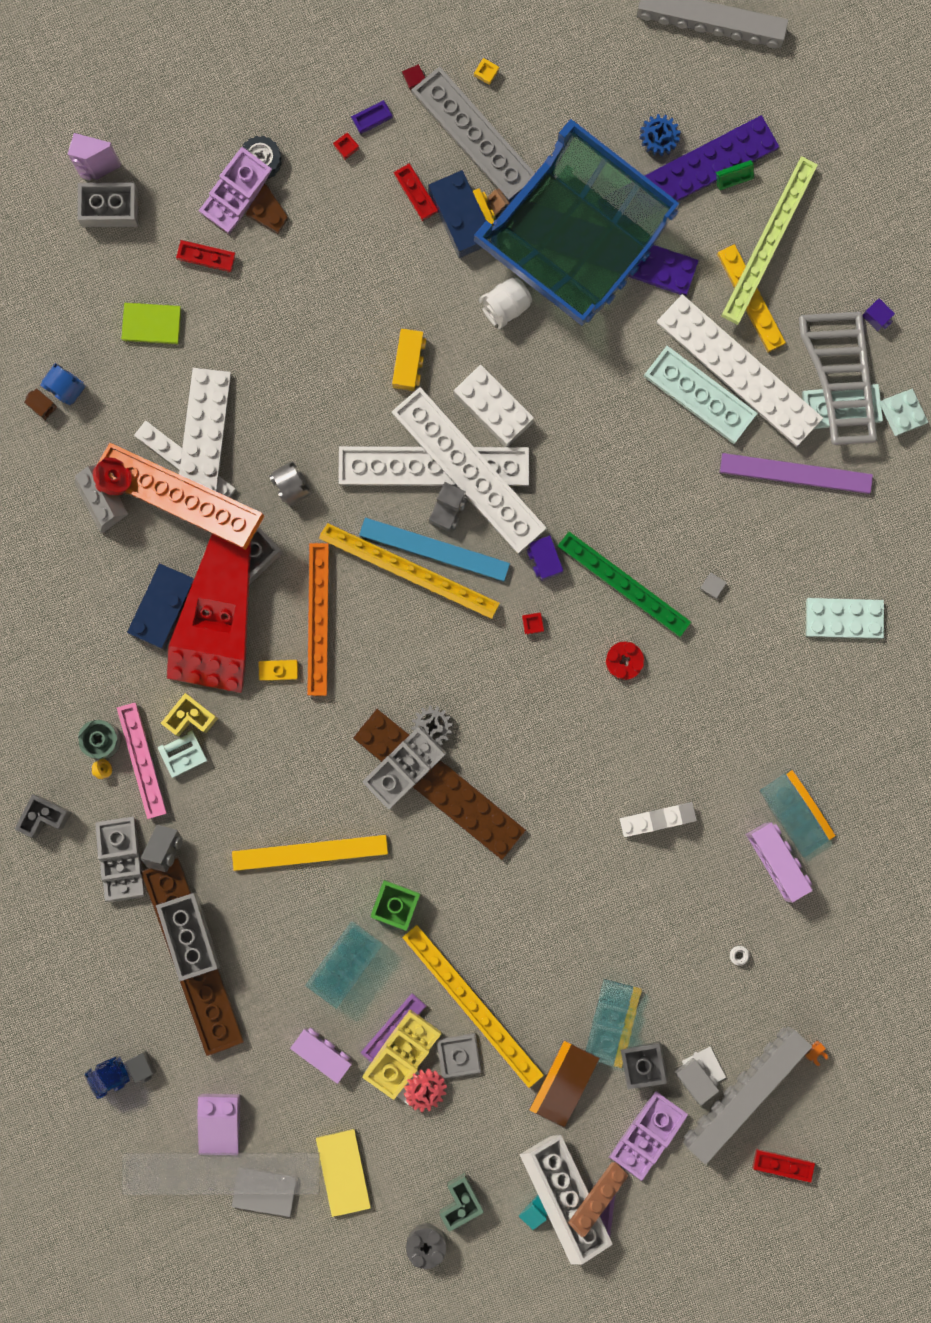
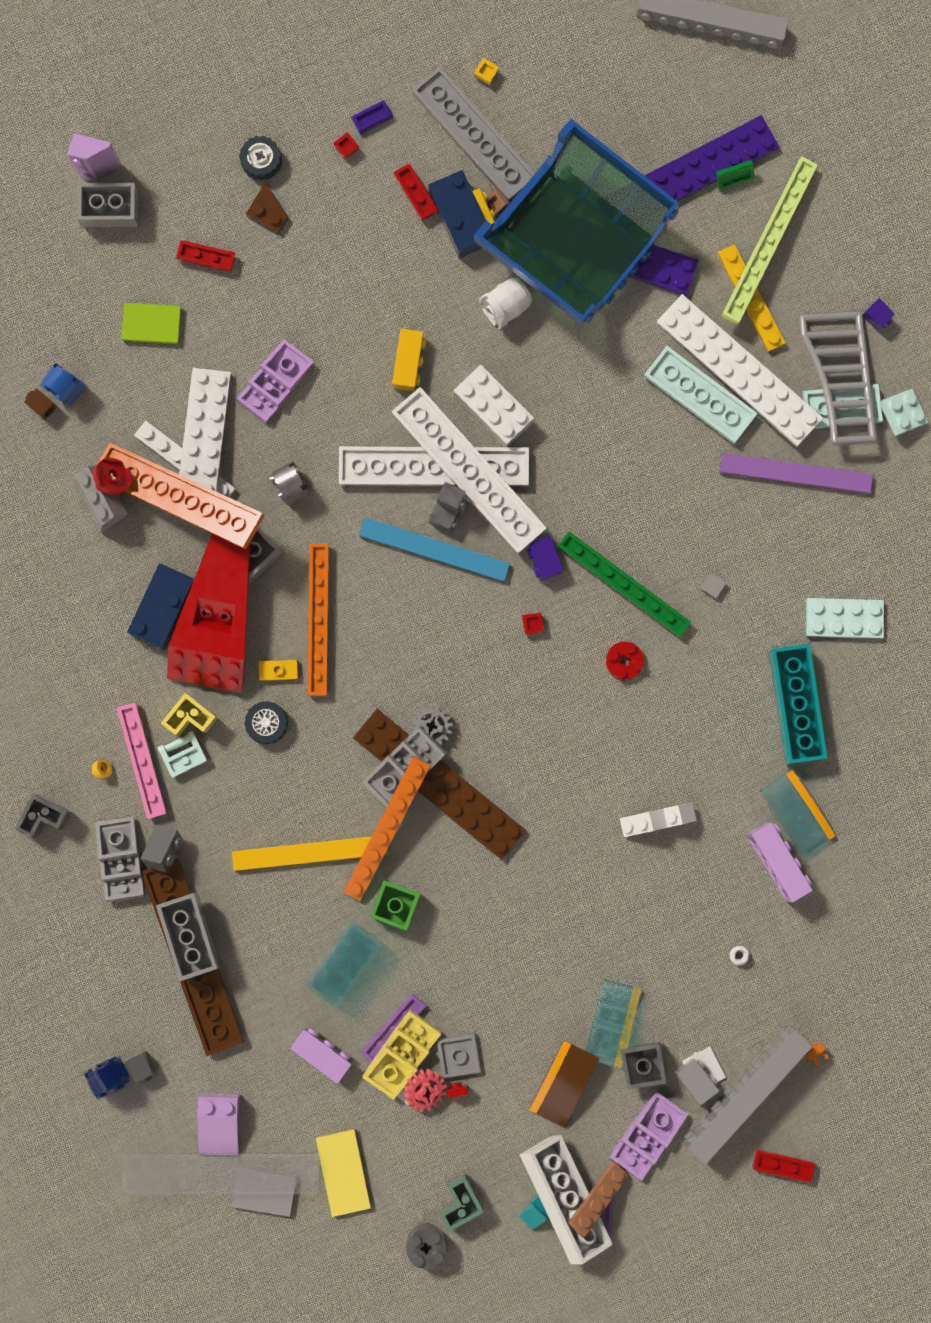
sand green brick [78,720,121,759] -> none
lavender slope [199,147,272,234] -> none
yellow plate [319,523,500,619] -> none
dark red tile [402,64,425,90] -> none
yellow plate [402,925,544,1088] -> none
blue gear [639,114,680,156] -> none
none -> lavender slope [236,339,314,424]
none -> black wheel [244,701,288,744]
none -> orange plate [344,756,431,901]
none -> red plate [447,1082,468,1098]
none -> teal brick [768,644,828,765]

